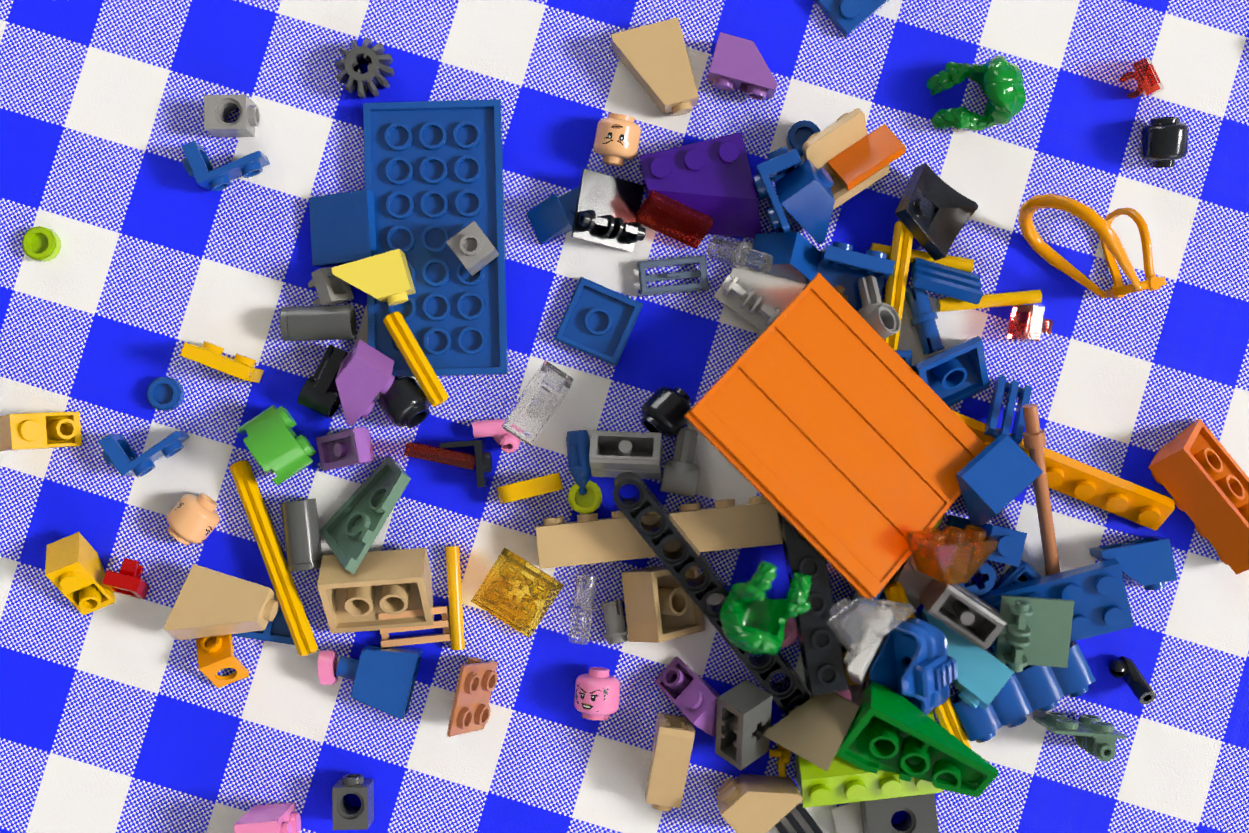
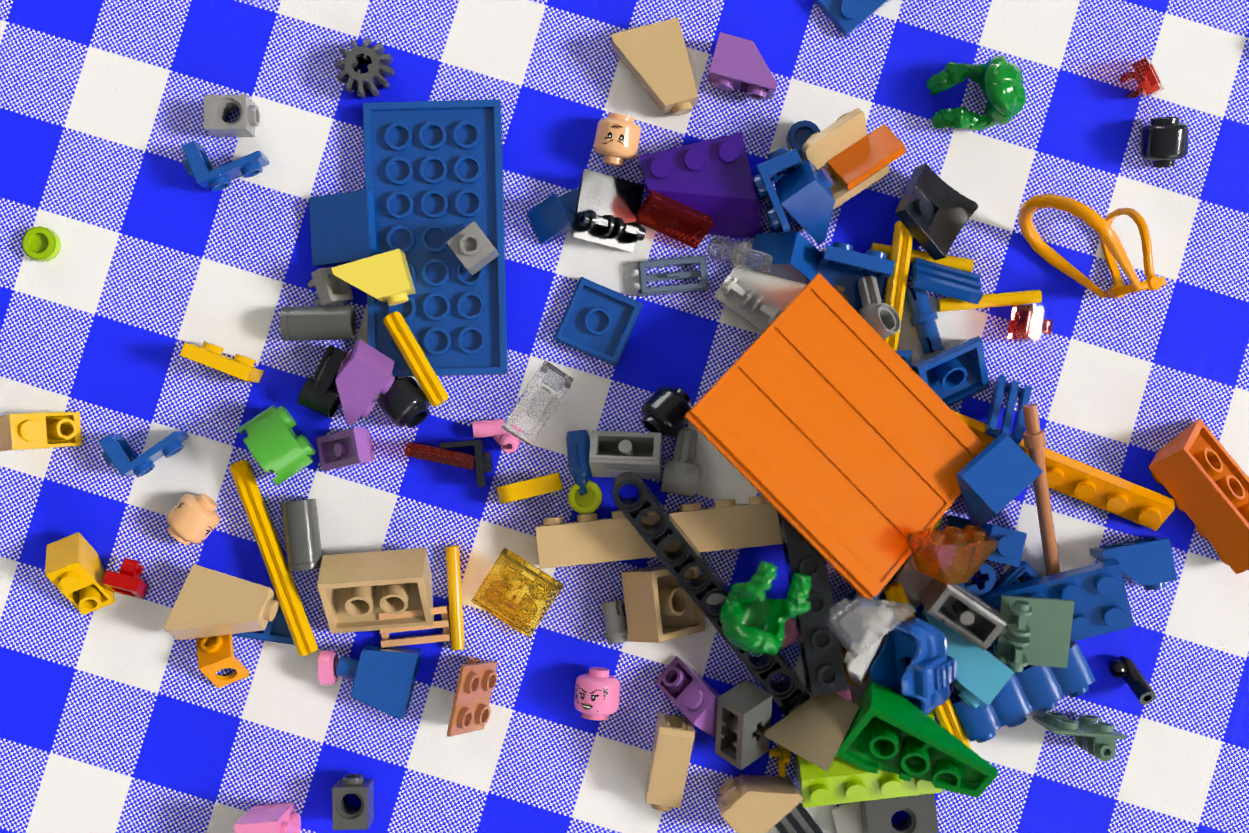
blue tile [147,377,185,411] -> none
sand green wing [320,455,411,574] -> none
clear axle [569,574,598,645] -> none

